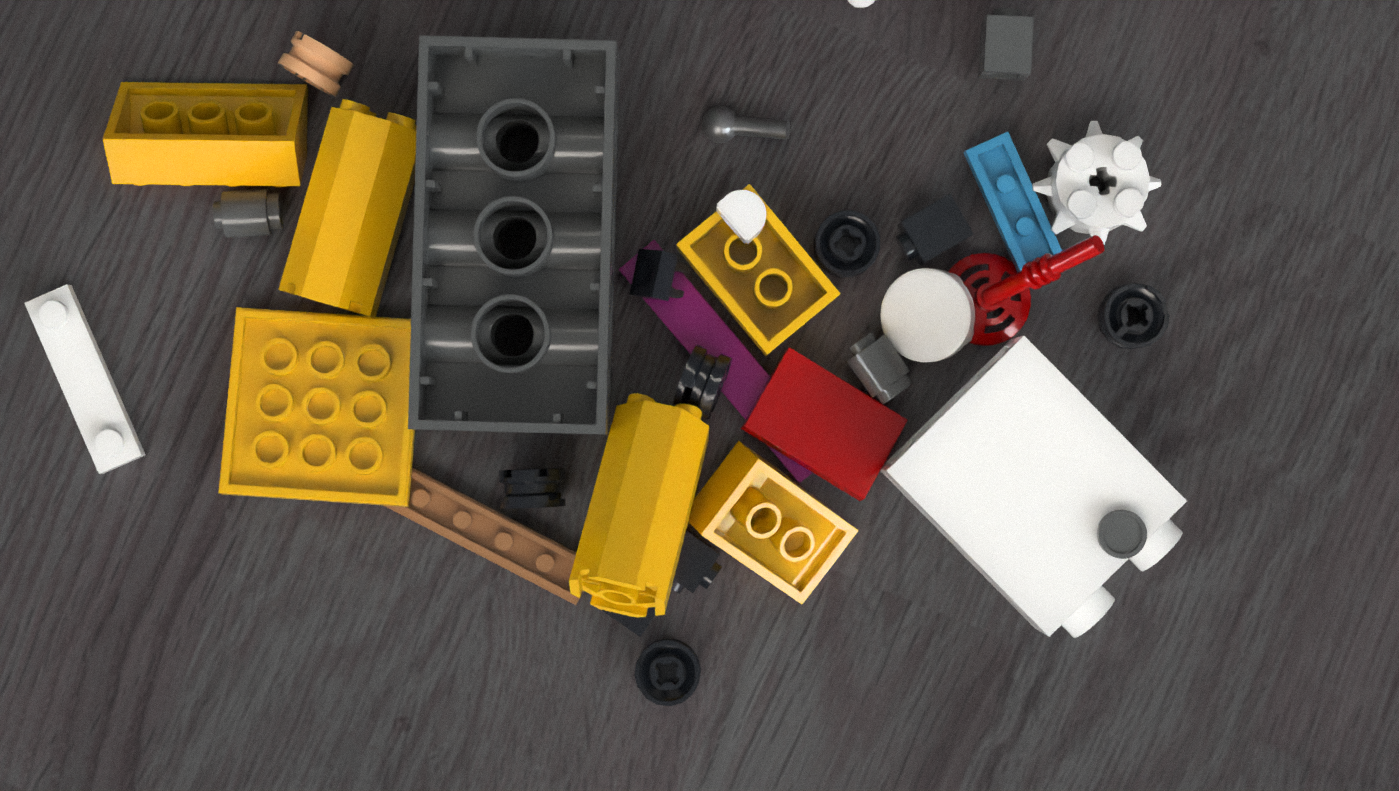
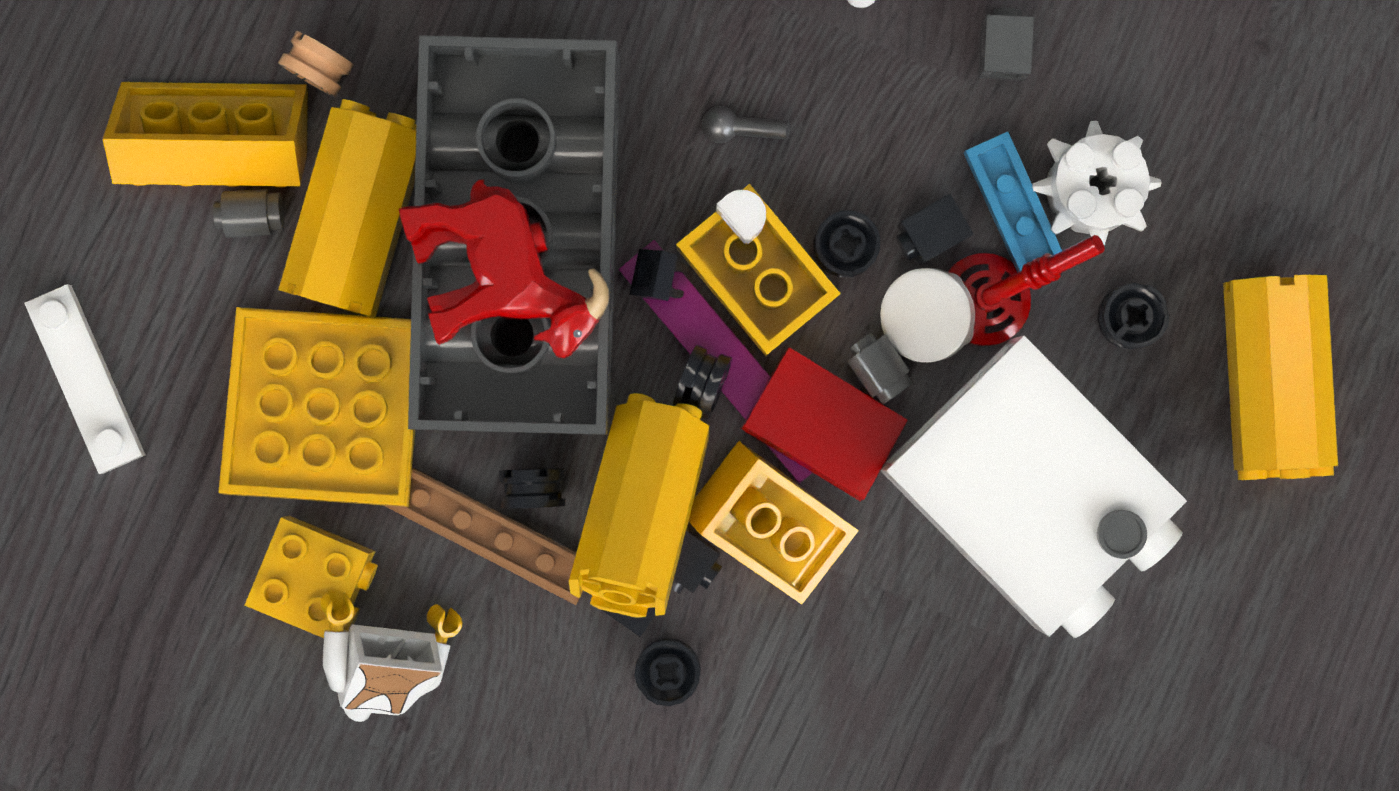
none -> yellow brick [244,516,378,638]
none -> white torso [320,593,463,722]
none -> red animal [398,179,609,359]
none -> yellow brick [1223,275,1338,480]

